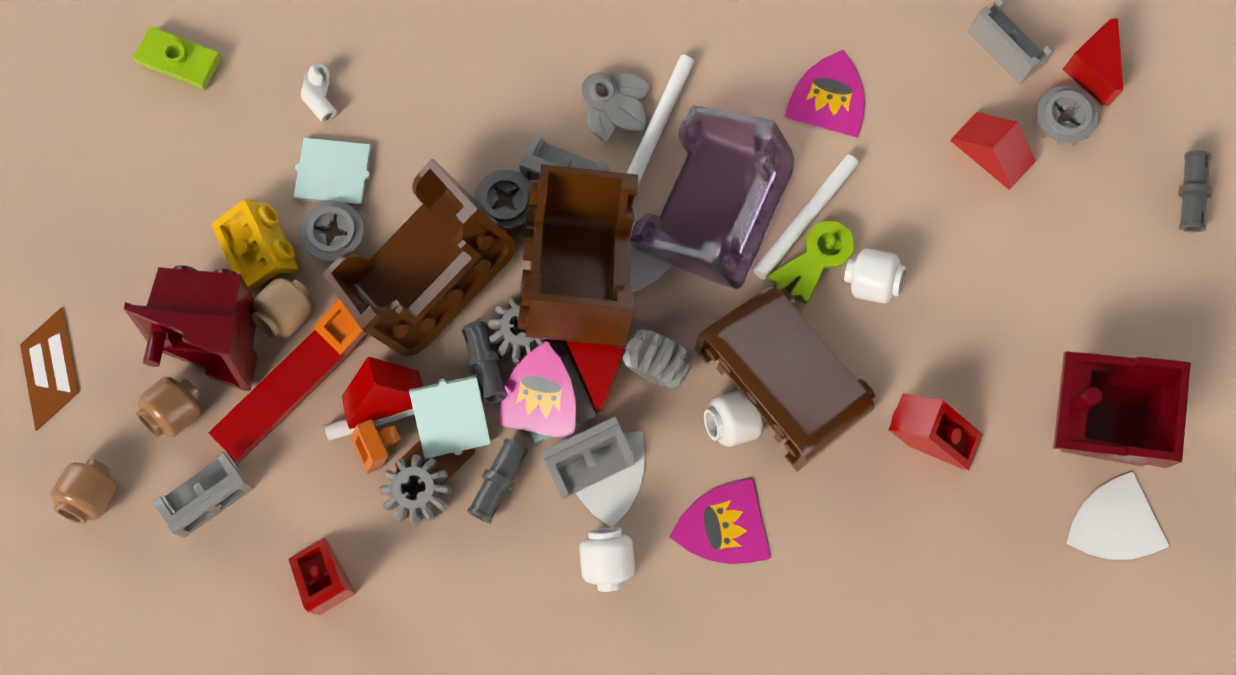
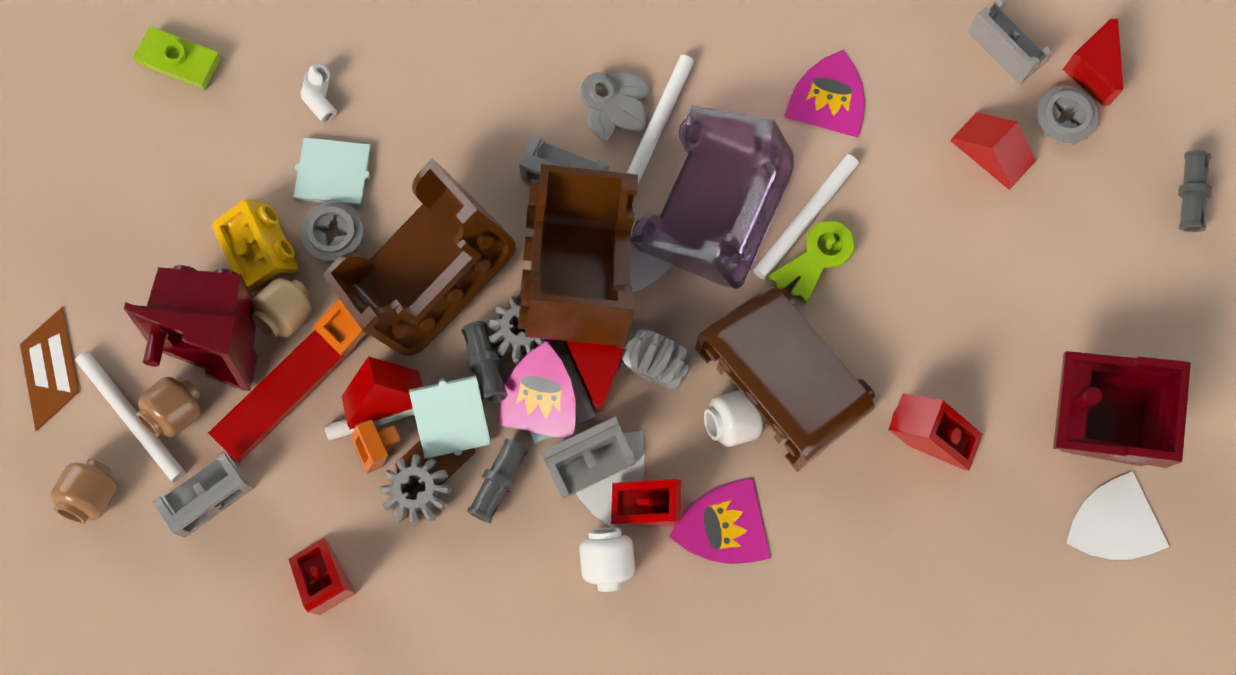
light grey gear [474,170,534,231] -> none
white head [844,248,906,304] -> none
none -> white bar [75,351,186,483]
none -> red slope [611,479,682,527]

